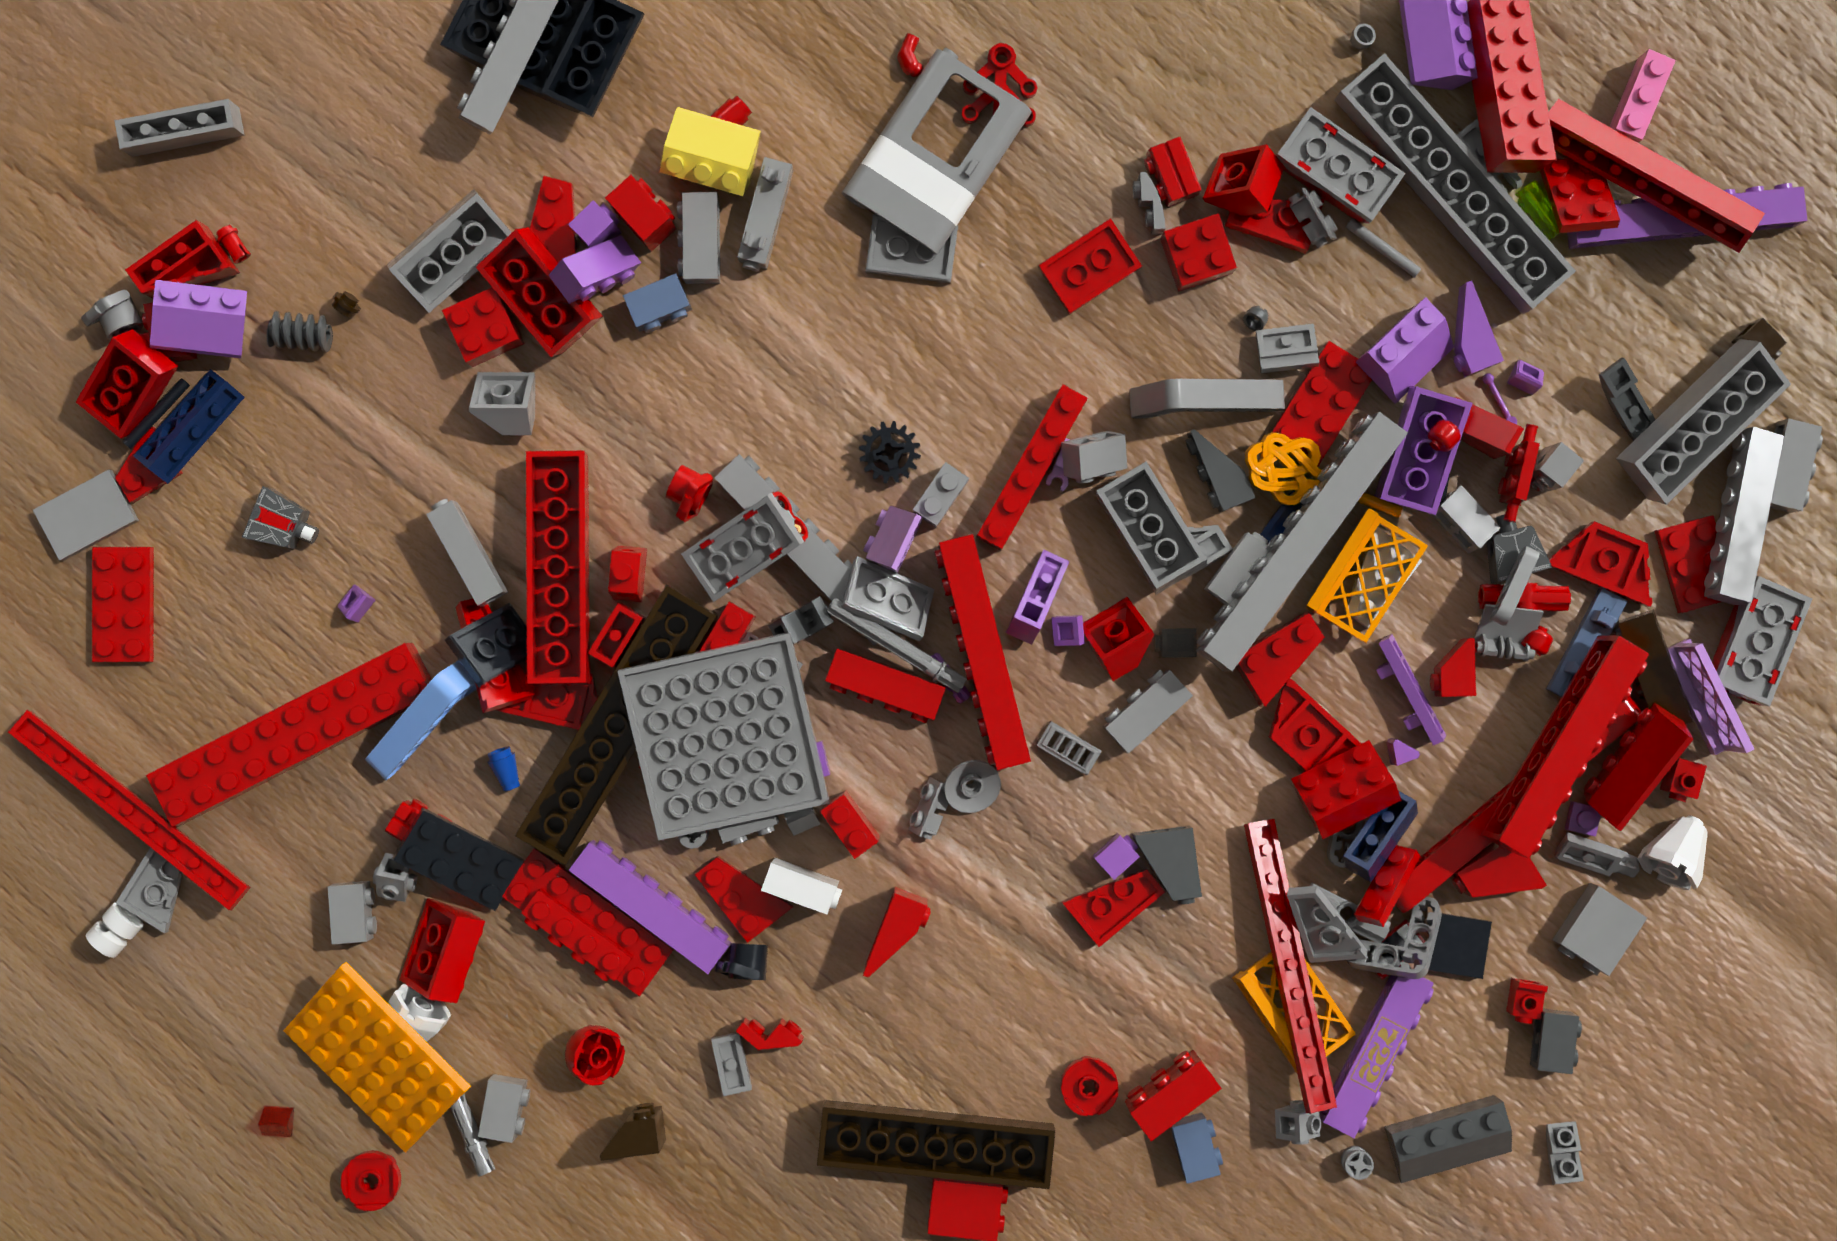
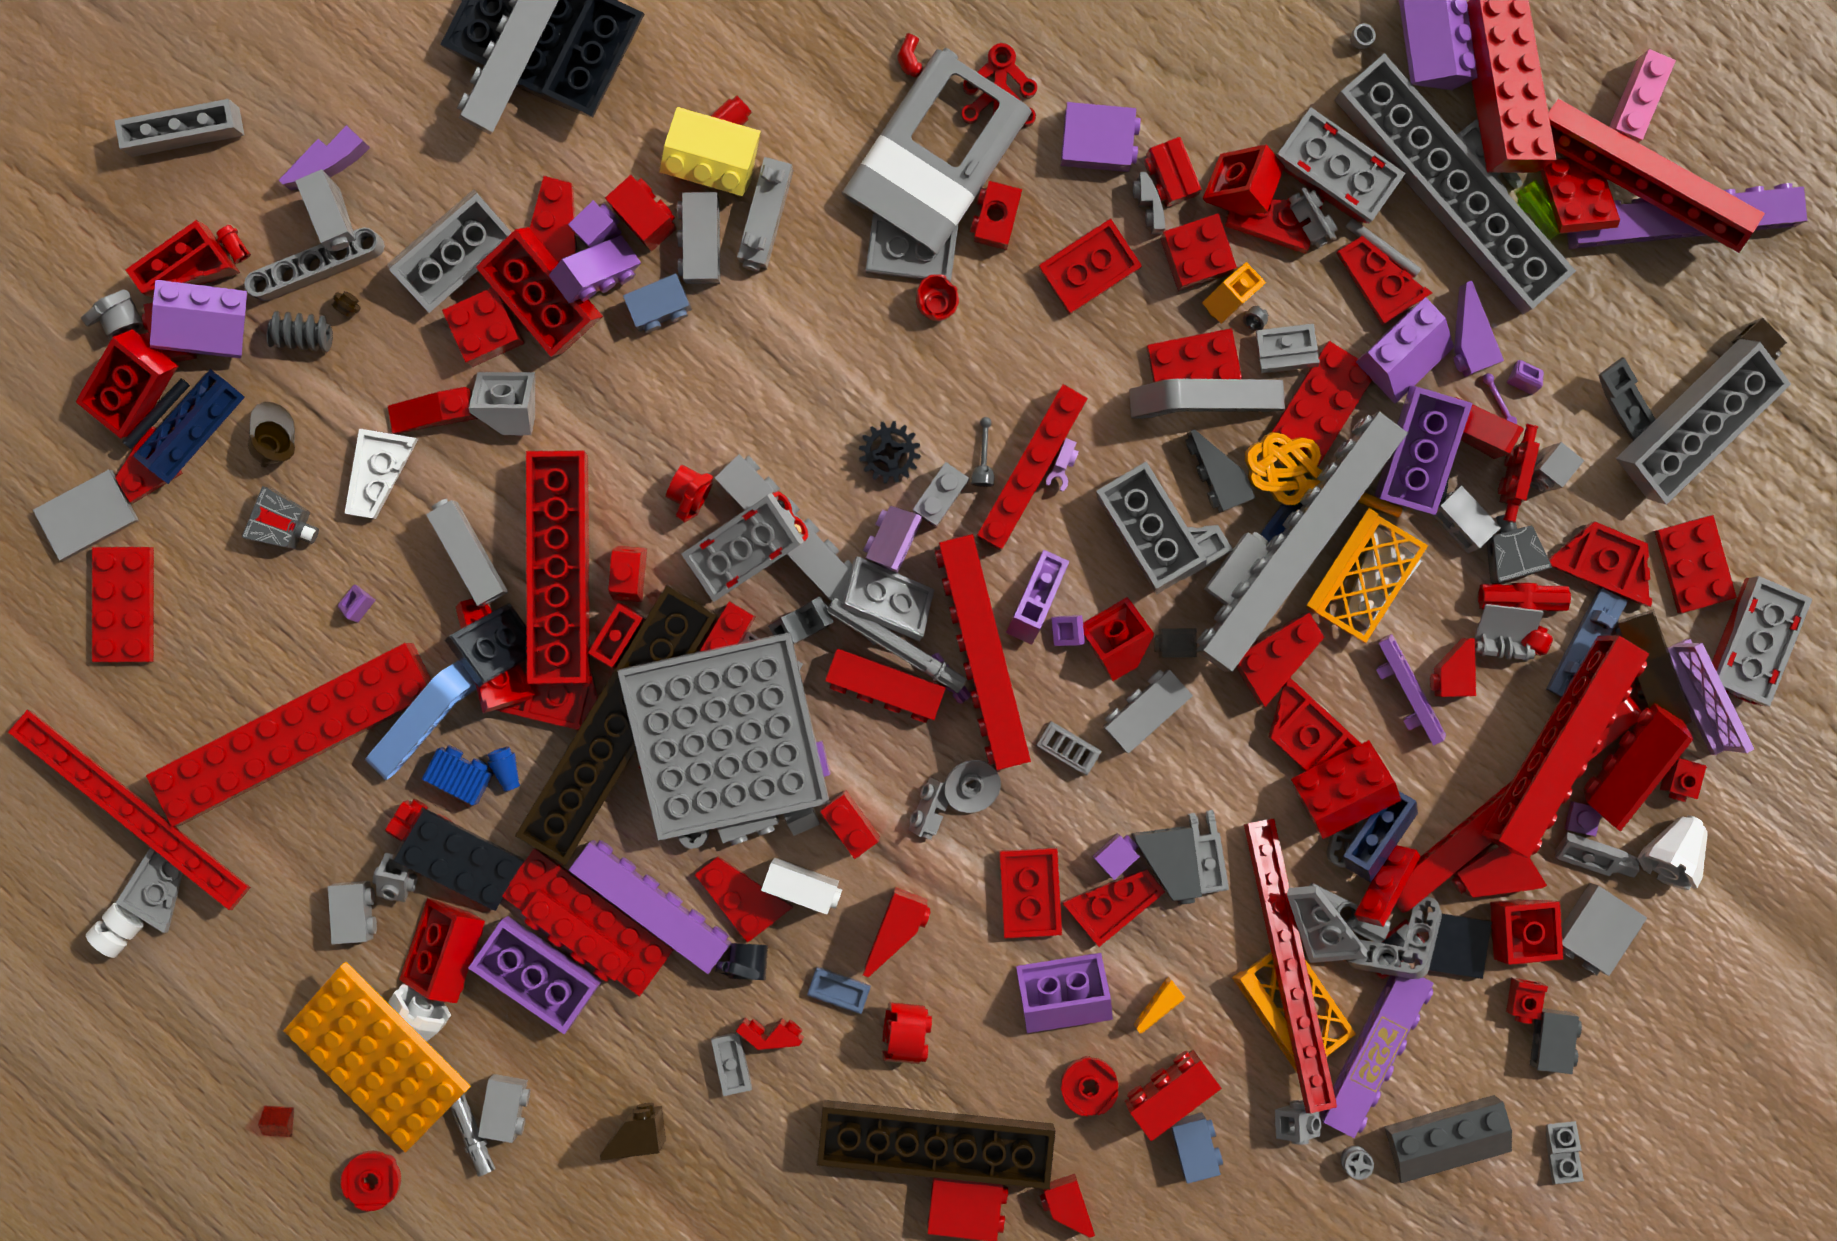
red cylinder [564,1025,625,1086] -> none
light grey brick [1061,431,1127,483] -> none
medium lavender slope [1387,738,1420,766] -> none
red piece [1427,420,1461,452] -> none
light grey beam [1490,546,1540,626] -> none
brick [1704,427,1784,605] -> none
light grey brick [1770,418,1823,513] -> none
none -> light grey beam [244,227,385,301]
none -> dark brown piece [247,402,295,467]
none -> medium lavender slope [279,125,370,191]
none -> light grey slope [295,169,356,252]
none -> white wing [345,429,418,519]
none -> red slope [388,387,478,434]
none -> blue brick [422,745,494,805]
none -> medium lavender brick [468,916,602,1034]
none -> sand blue tile [807,967,871,1014]
none -> red brick [882,1002,932,1064]
none -> red hair [916,274,959,321]
none -> red brick [970,181,1022,250]
none -> dark grey hinge [971,417,994,487]
none -> red plate [999,847,1062,938]
none -> medium lavender slope [1016,953,1113,1033]
none -> red slope [1039,1174,1095,1238]
none -> medium lavender brick [1060,102,1141,172]
none -> light orange slope [1134,976,1185,1033]
none -> red plate [1146,328,1242,382]
none -> light grey hinge [1188,810,1229,894]
none -> light orange slope [1202,262,1266,324]
none -> red wing [1336,236,1432,325]
none -> red slope [1490,899,1563,965]

